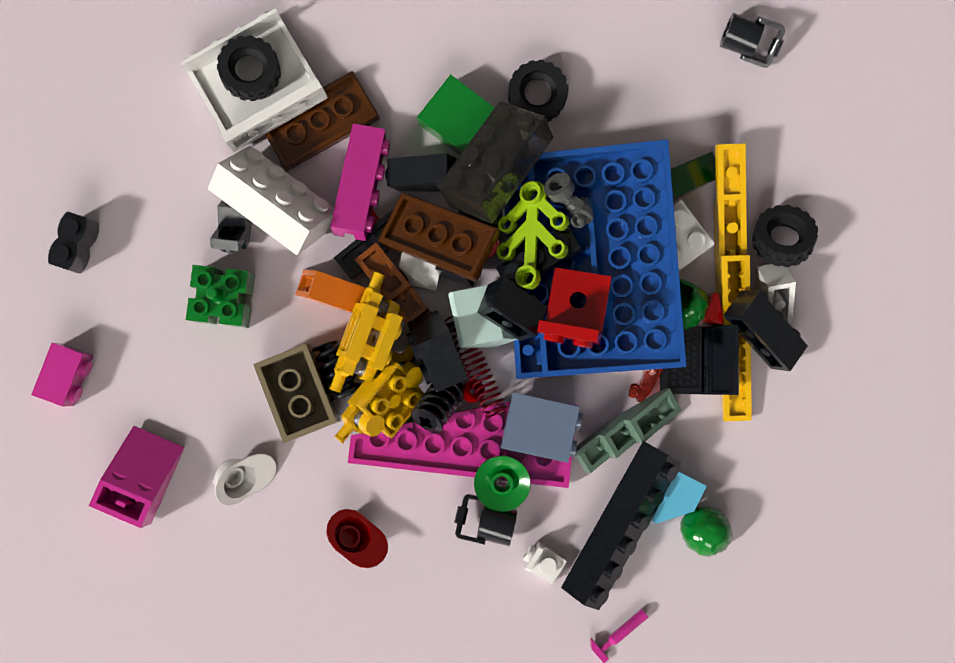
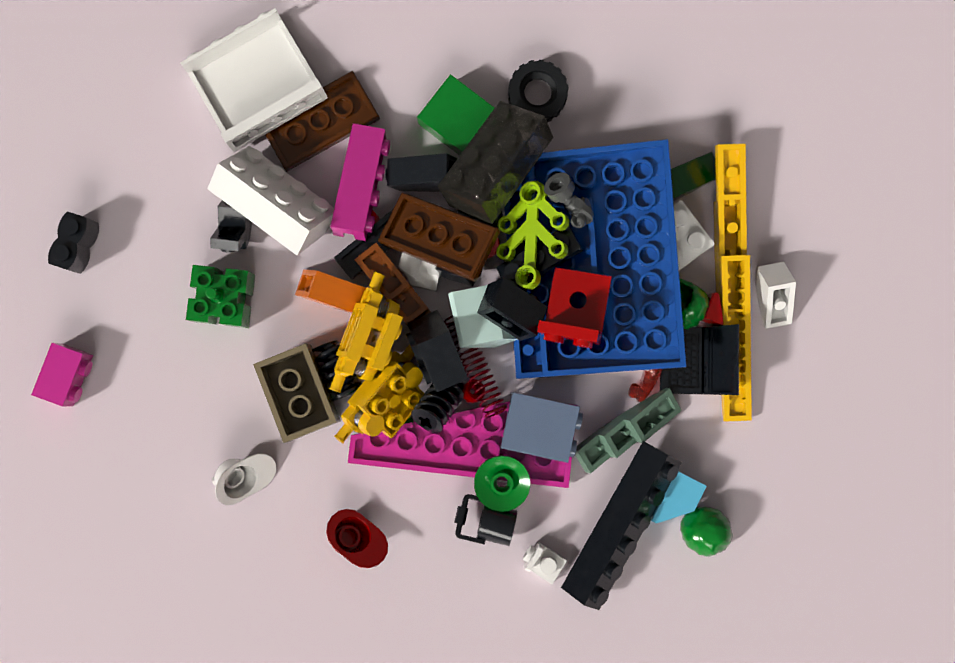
dark pink slope [89,426,185,528] -> none
black tyre [217,35,281,101] -> none
dark pink piece [590,609,649,663] -> none
black piece [719,13,785,68] -> none
black brick [723,290,808,371] -> none
black tyre [752,205,818,267] -> none

